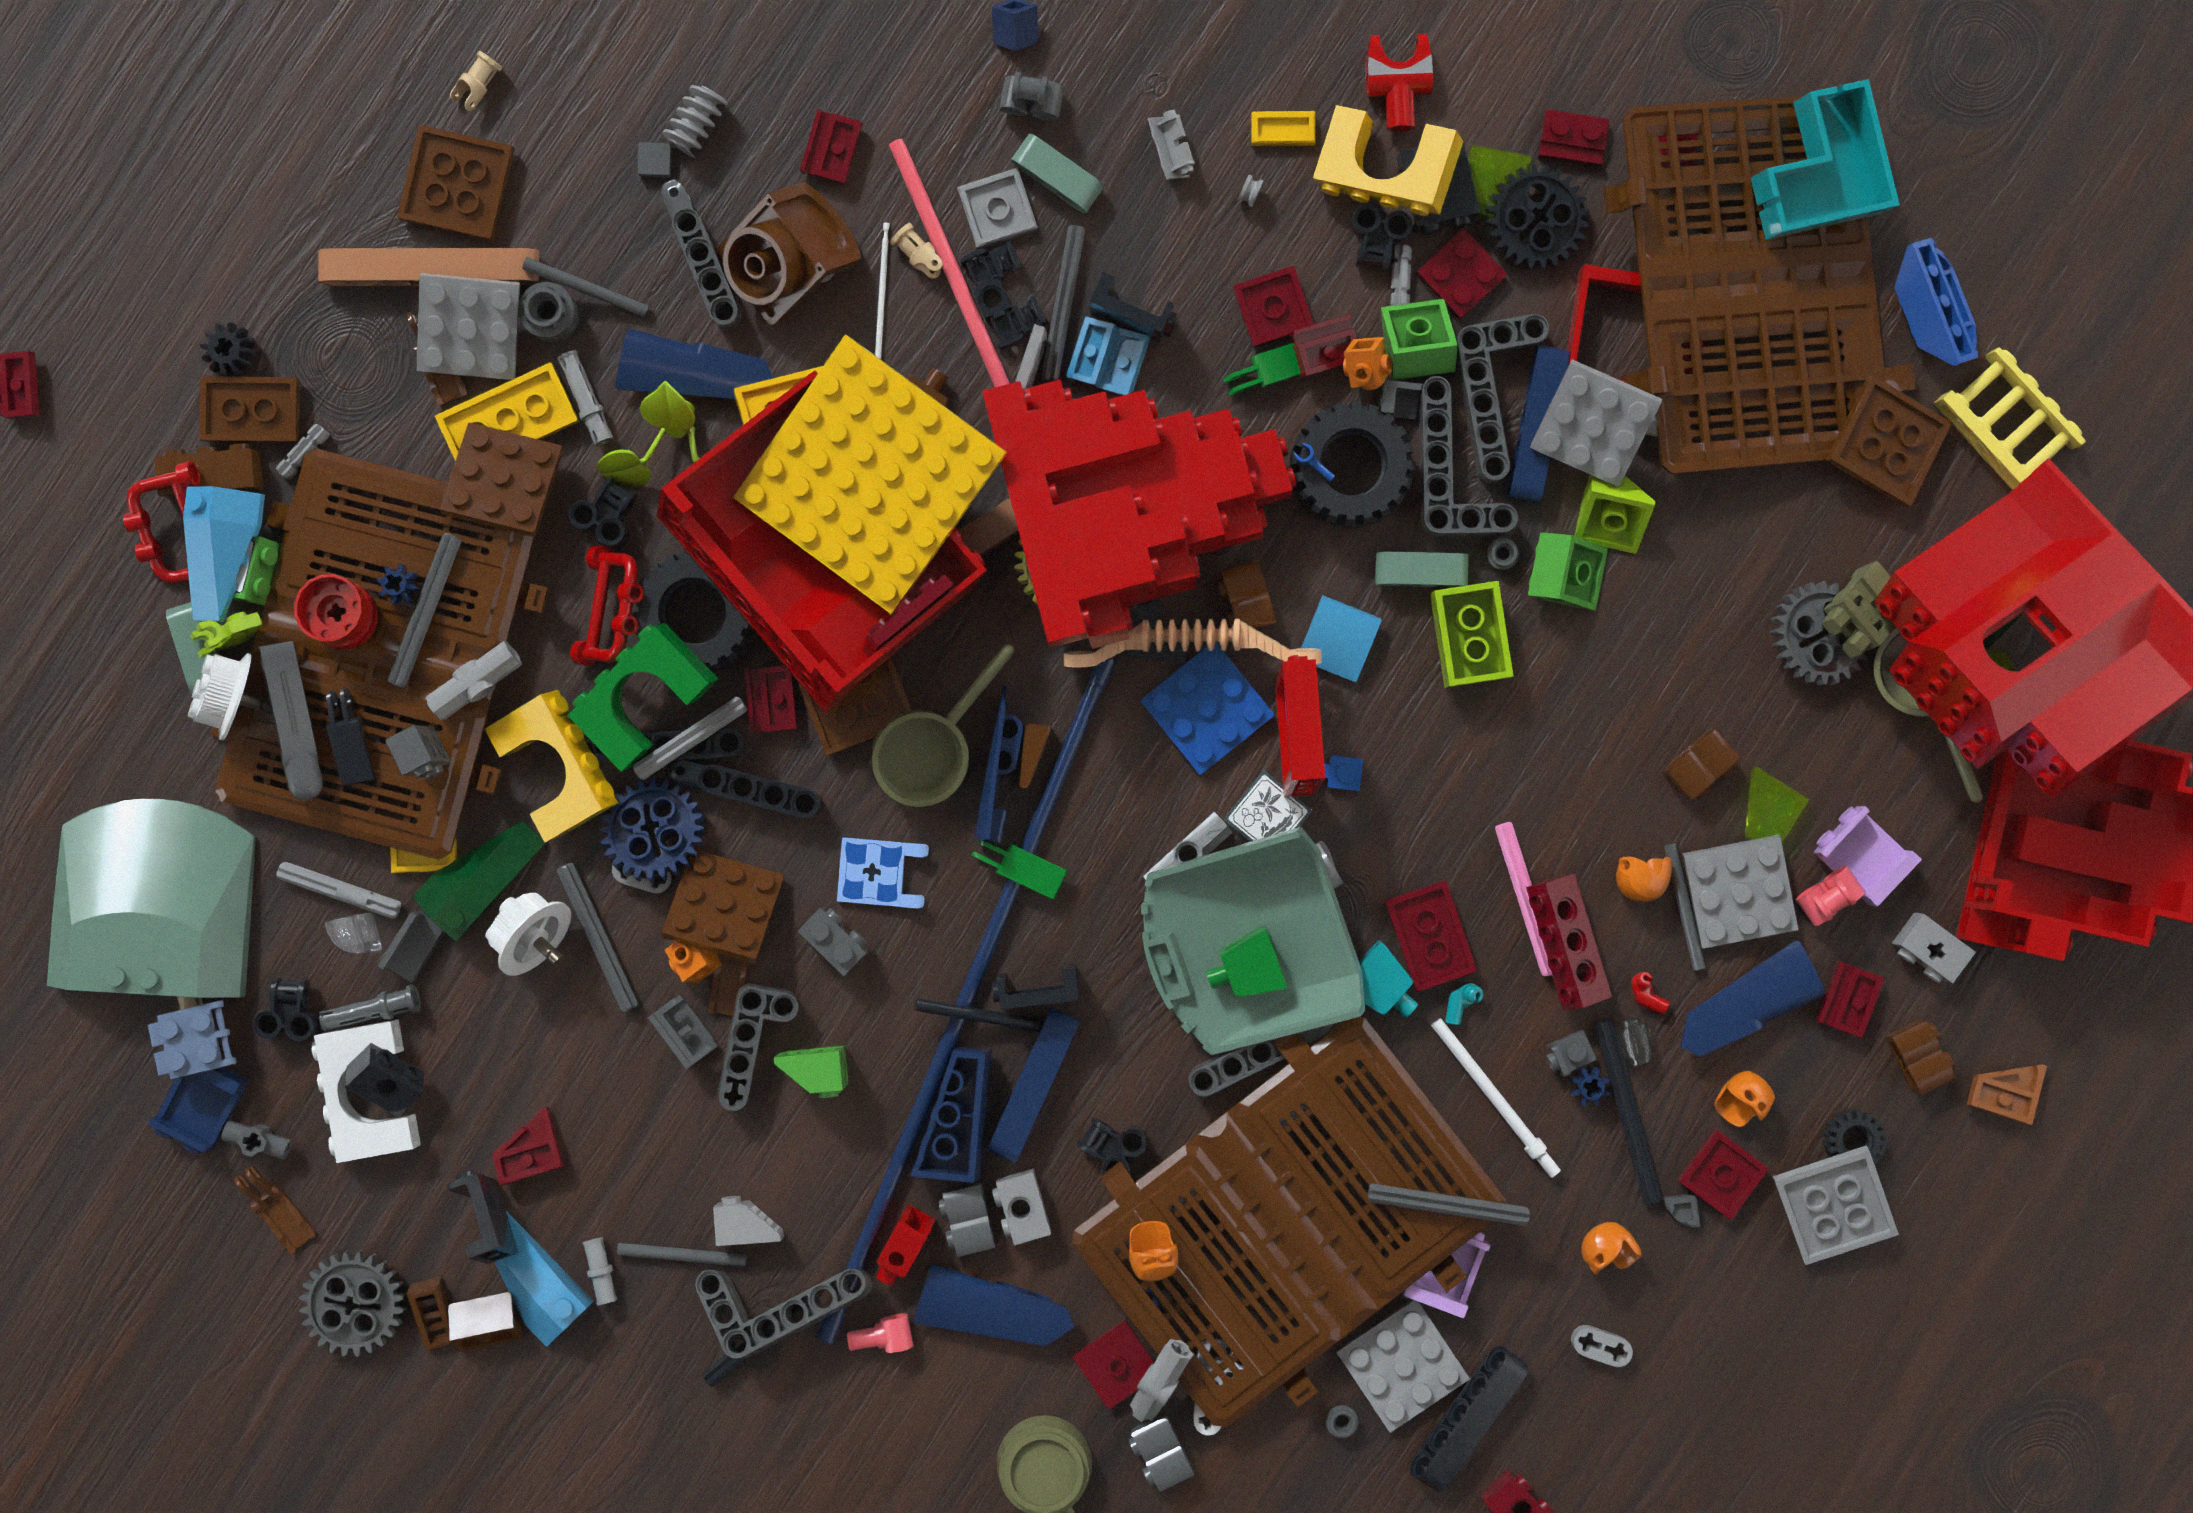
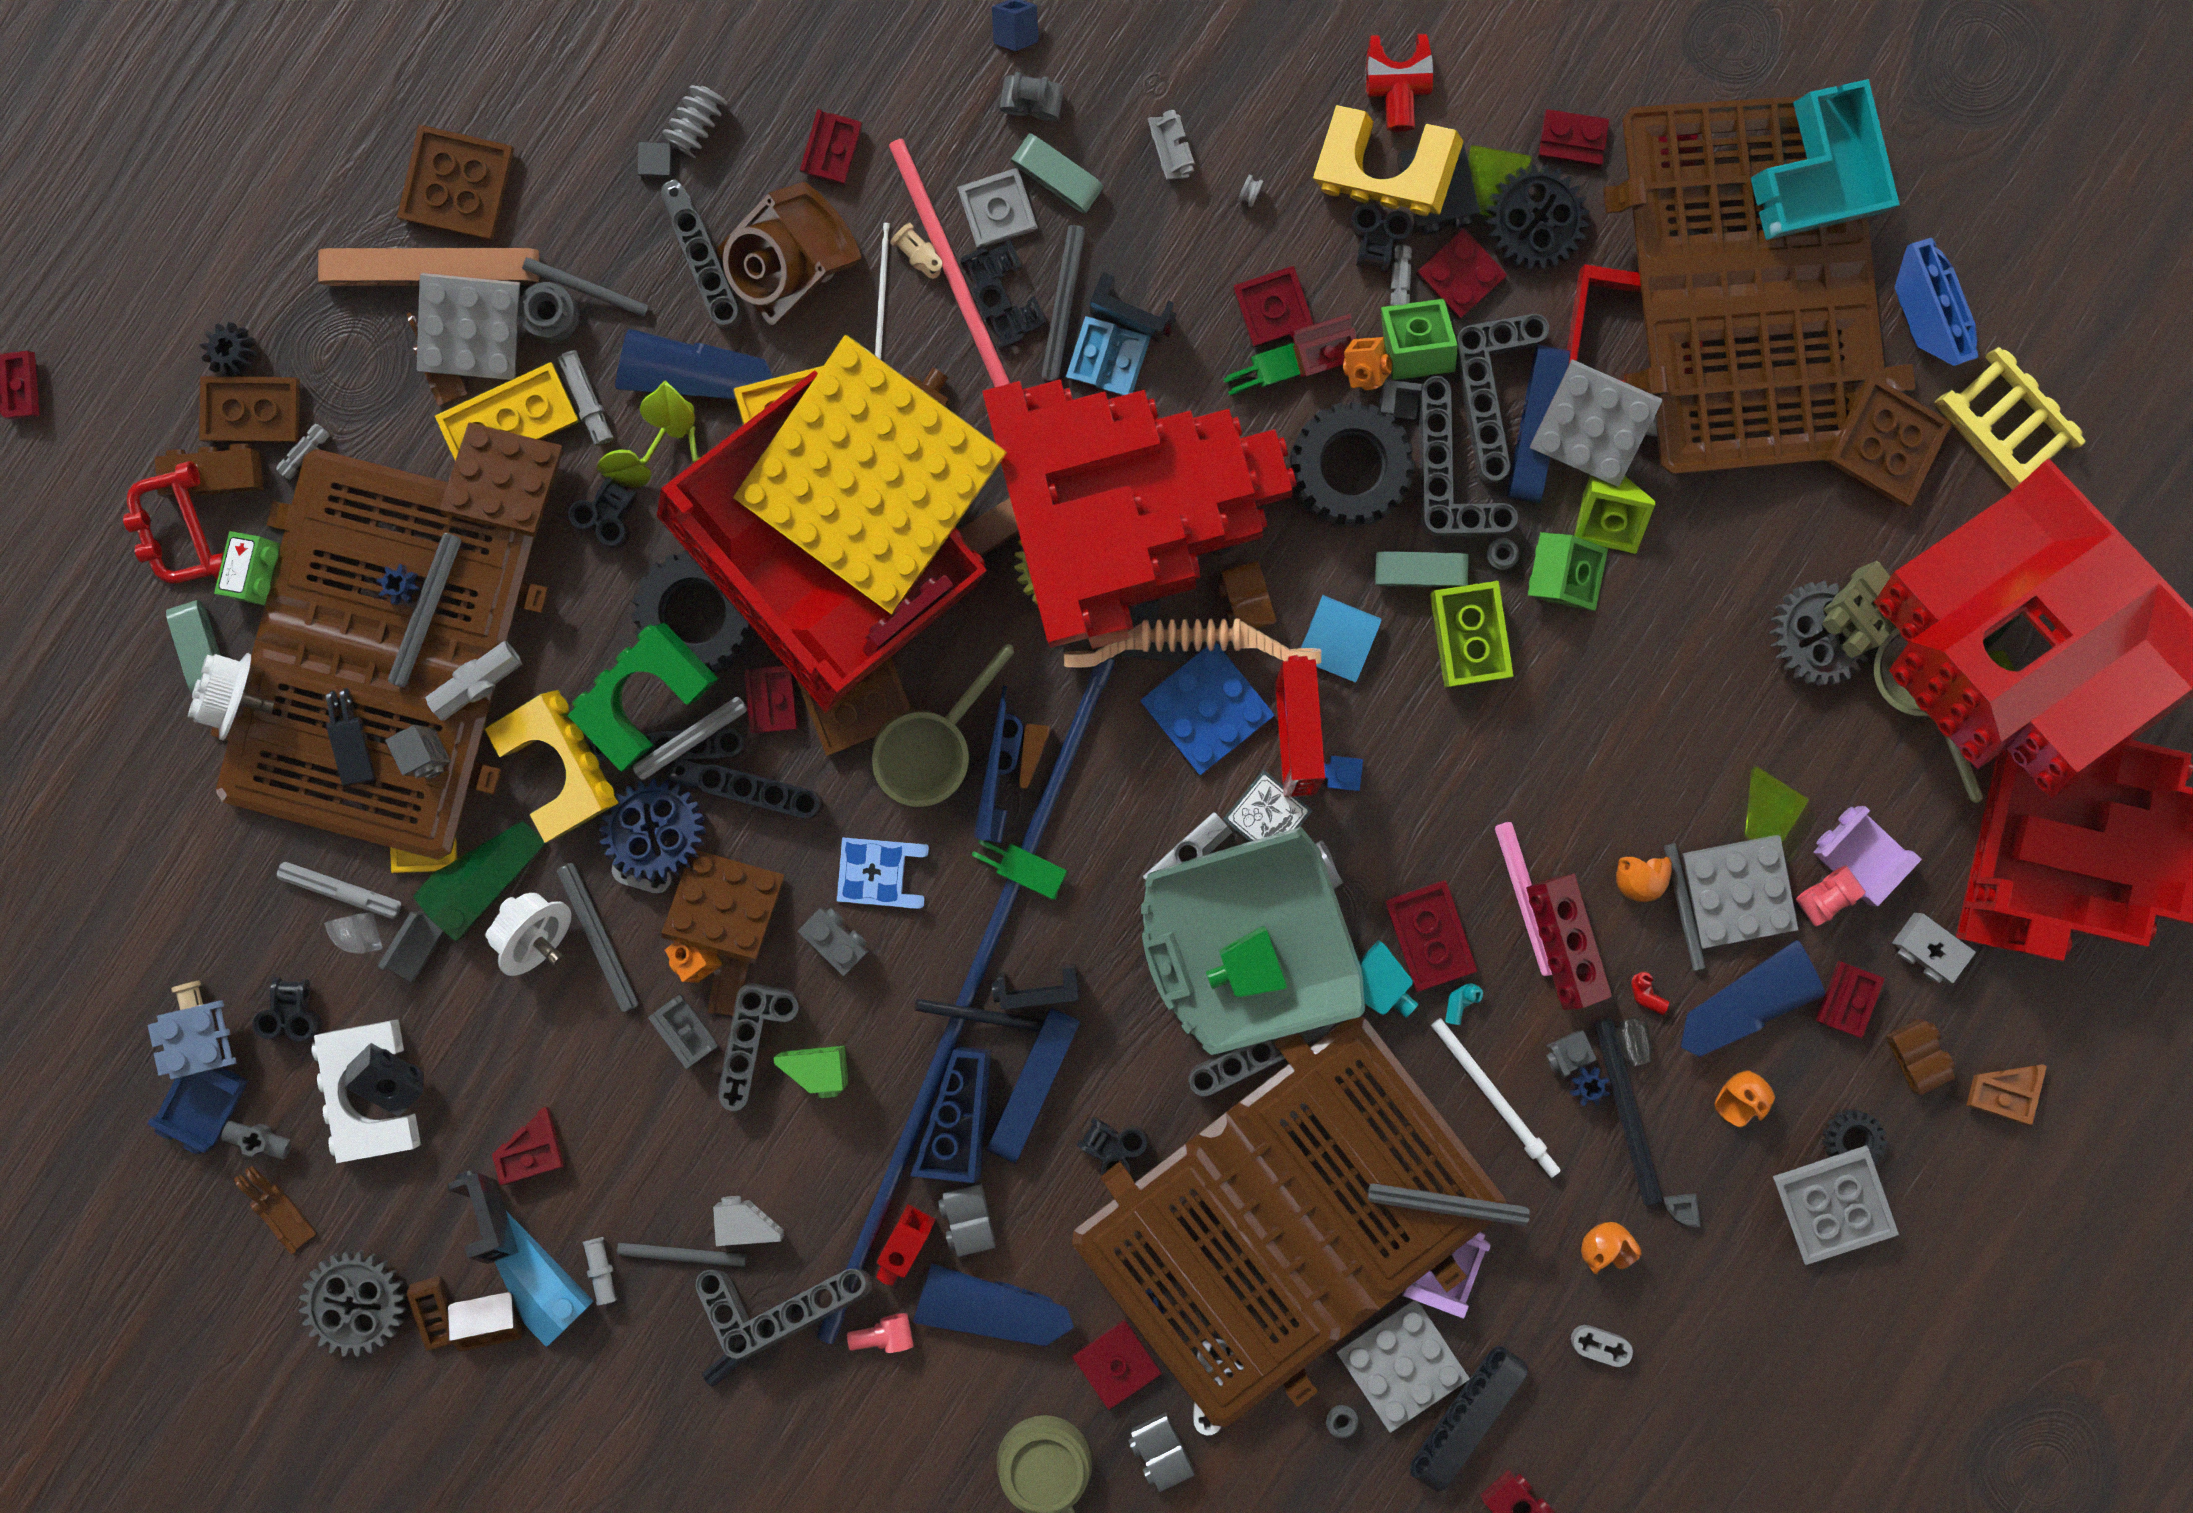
sand green windscreen [47,799,256,998] -> none
dark azure wedge [183,486,265,622] -> none
lime plate [189,612,262,659] -> none
dark grey piece [259,641,322,801] -> none
red wheel [294,574,378,650] -> none
dark grey pin [319,984,421,1031] -> none
tan piece [450,51,503,111] -> none
red bar [570,545,644,666] -> none
light grey brick [992,1168,1052,1245] -> none
light grey tile [1015,324,1047,389] -> none
orange helmet [1129,1221,1178,1281] -> none
light grey piece [1130,1339,1194,1422] -> none
yellow tile [1251,111,1315,146] -> none
blue hand [1294,443,1335,482] -> none
reddish brown brick [1662,728,1741,800] -> none
dark red plate [1677,1129,1769,1220] -> none

